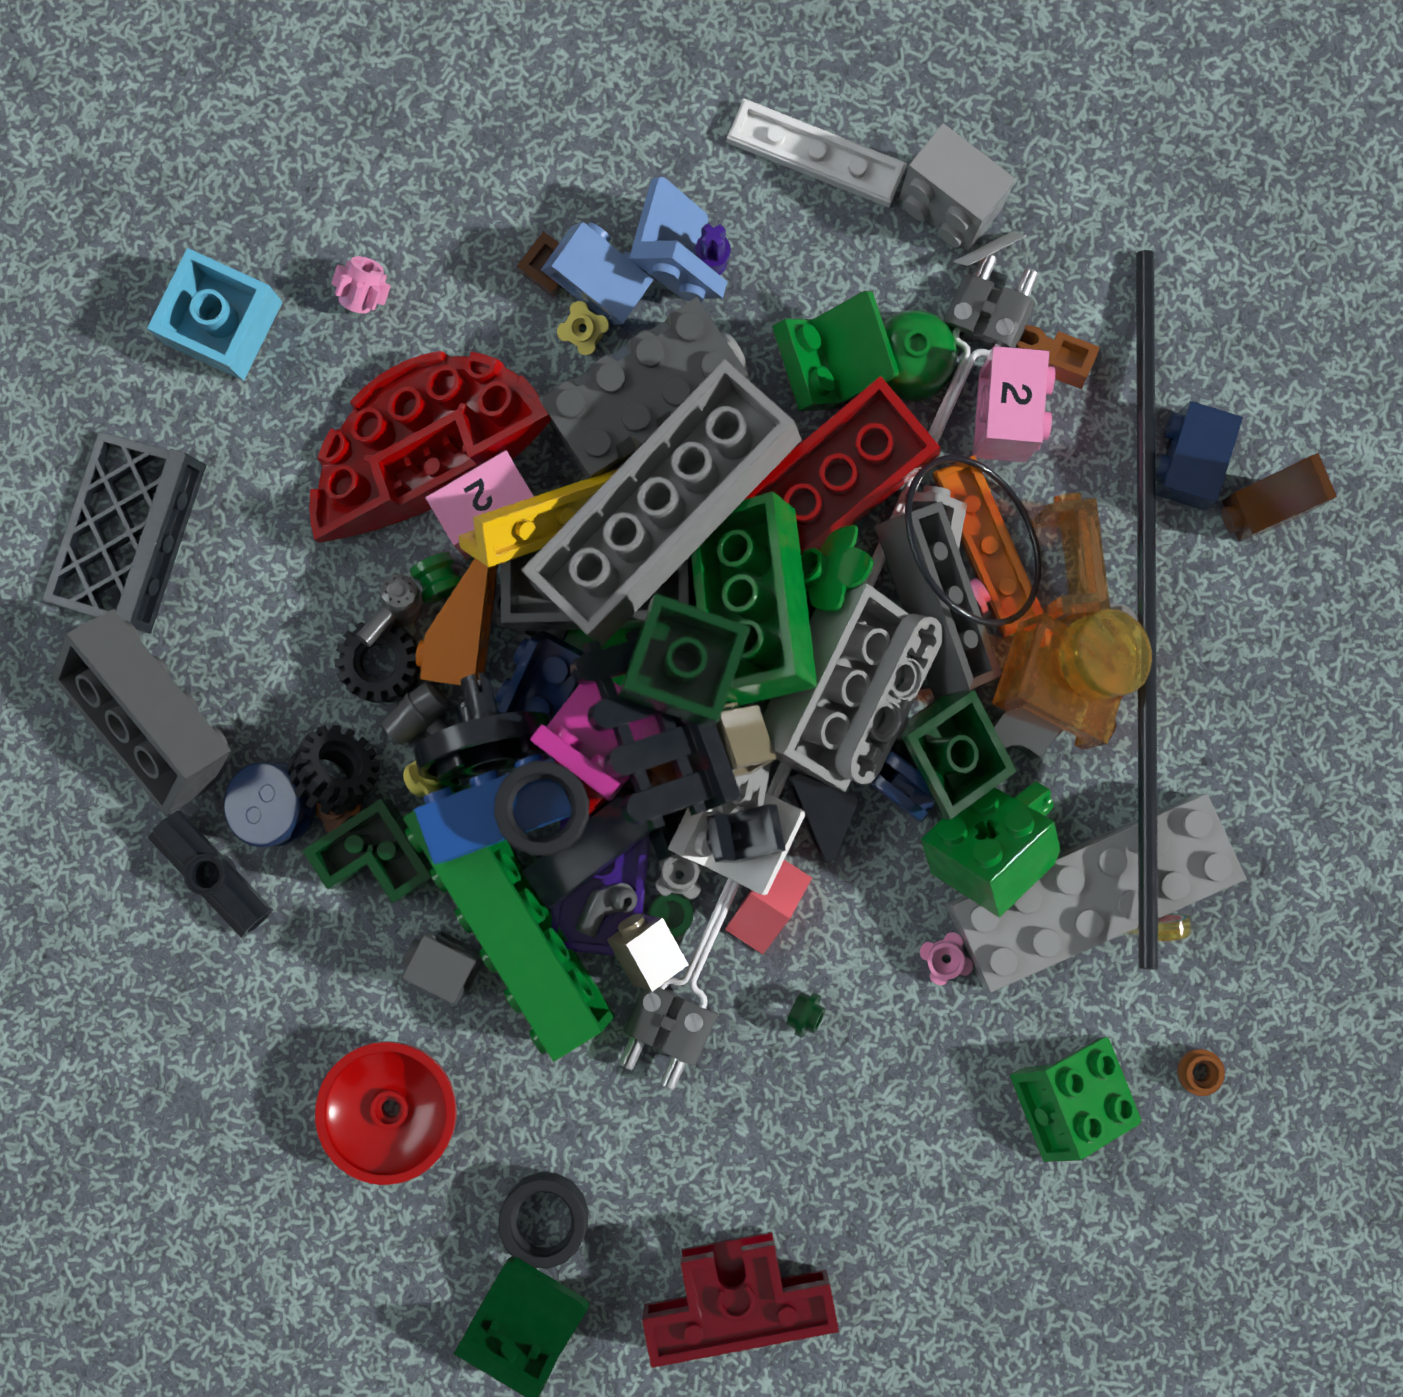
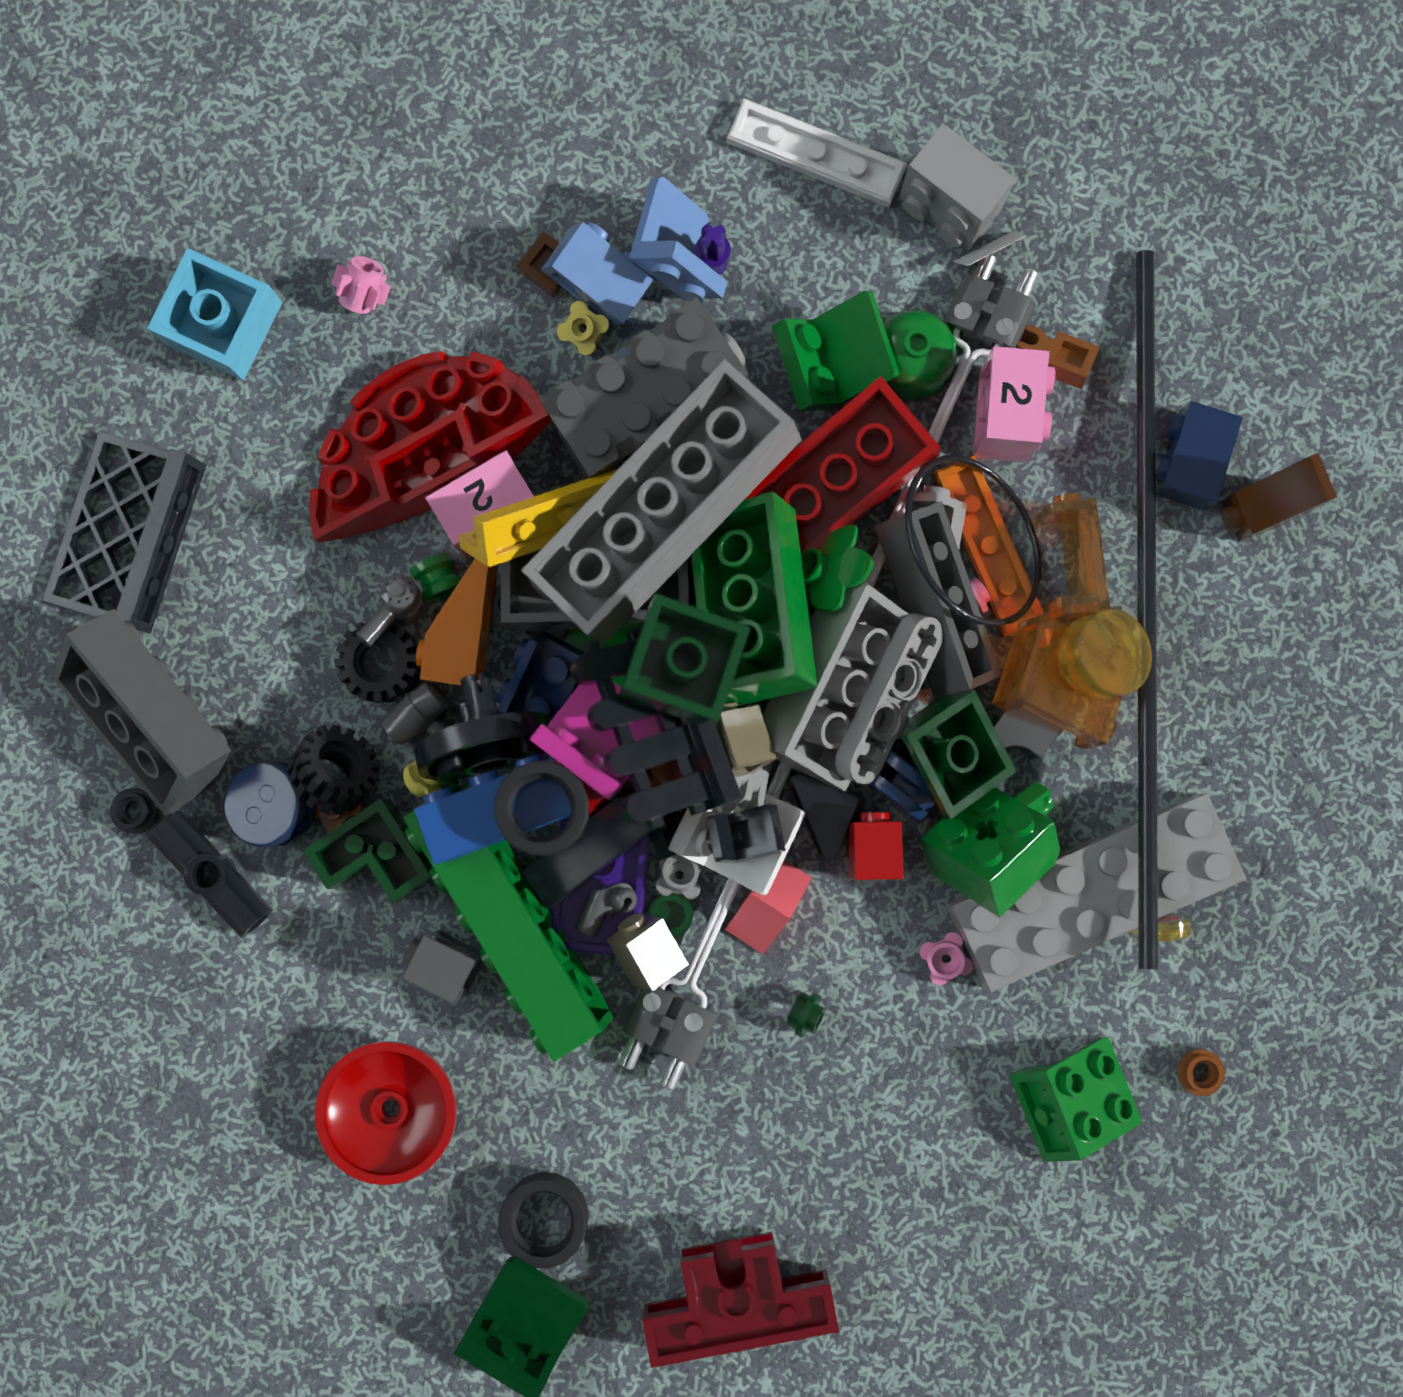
none -> black plate [110,788,158,833]
none -> red brick [847,812,903,880]

